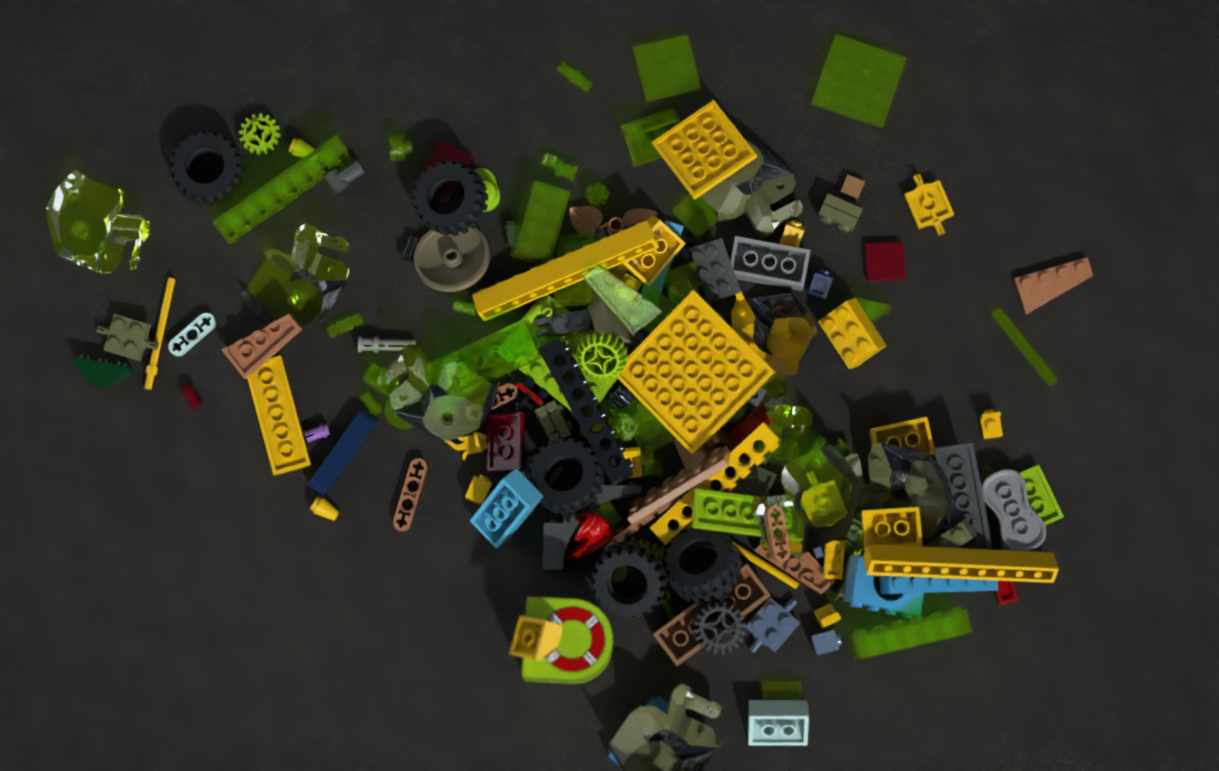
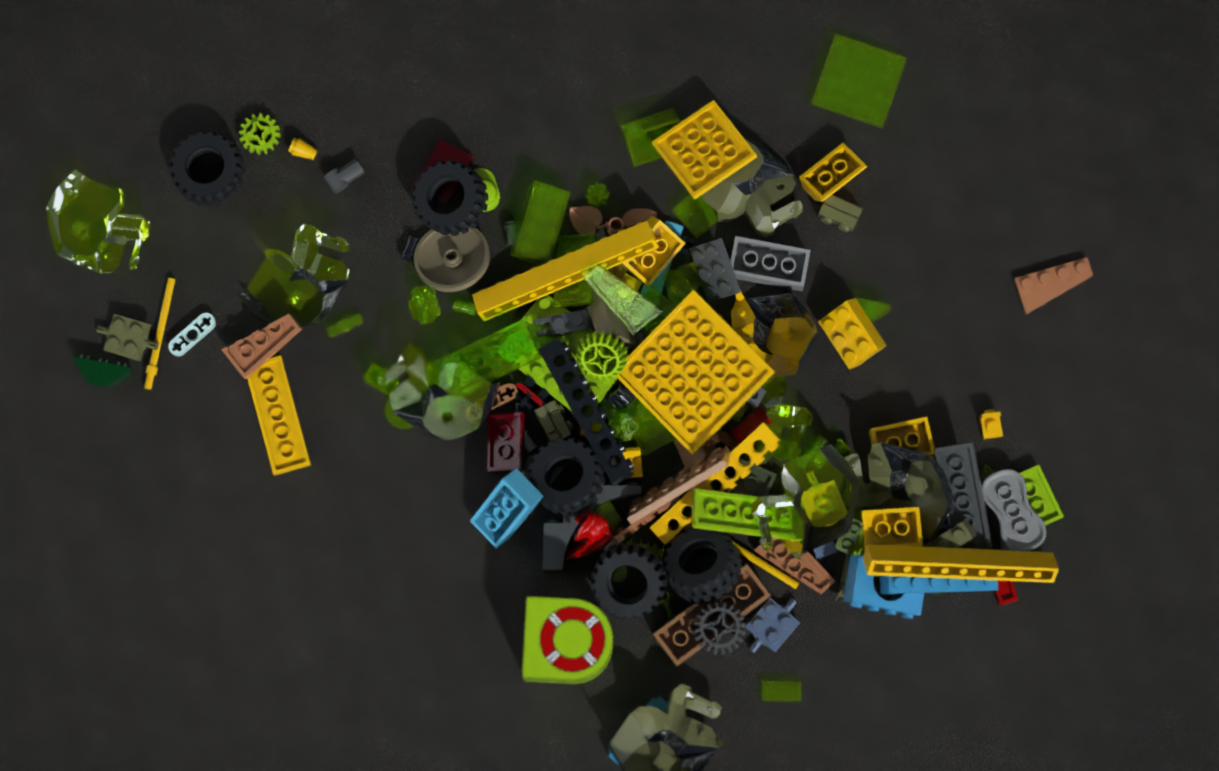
dark red pin [181,384,203,410] -> none
clear neon green tile [212,134,351,245] -> none
medium lavender pin [304,423,330,443] -> none
dark blue beam [308,409,378,497] -> none
yellow cone [310,496,340,521] -> none
light grey pin [358,336,416,353] -> none
clear neon green pin [360,391,383,416] -> none
clear neon green piece [389,135,413,161] -> none
nougat beam [393,458,428,532] -> none
yellow piece [444,430,487,460] -> none
yellow brick [465,475,493,506] -> none
yellow slope [510,616,563,661] -> none
lime arm [524,305,553,324] -> none
clear neon green connector [540,153,578,182] -> none
clear neon green pin [557,61,594,93] -> none
clear neon green plate [633,35,701,102] -> none
clear neon green bracket [640,446,663,477] -> none
light aqua slope [748,700,809,745] -> none
nougat beam [764,505,790,562] -> none
yellow bracket [779,220,805,247] -> none
dark blue bracket [808,267,834,299] -> none
sand blue brick [811,630,842,656] -> none
yellow bracket [814,604,841,629] -> none
yellow plate [823,540,845,580] -> none
medium nougat tile [840,175,865,200] -> none
clear neon green brick [849,606,973,661] -> none
dark red tile [865,242,906,282] -> none
yellow plate [904,174,954,236] -> none
clear neon green axle [992,308,1058,386] -> none
none -> clear neon green plate [408,286,441,325]
none -> yellow slope [799,143,867,202]

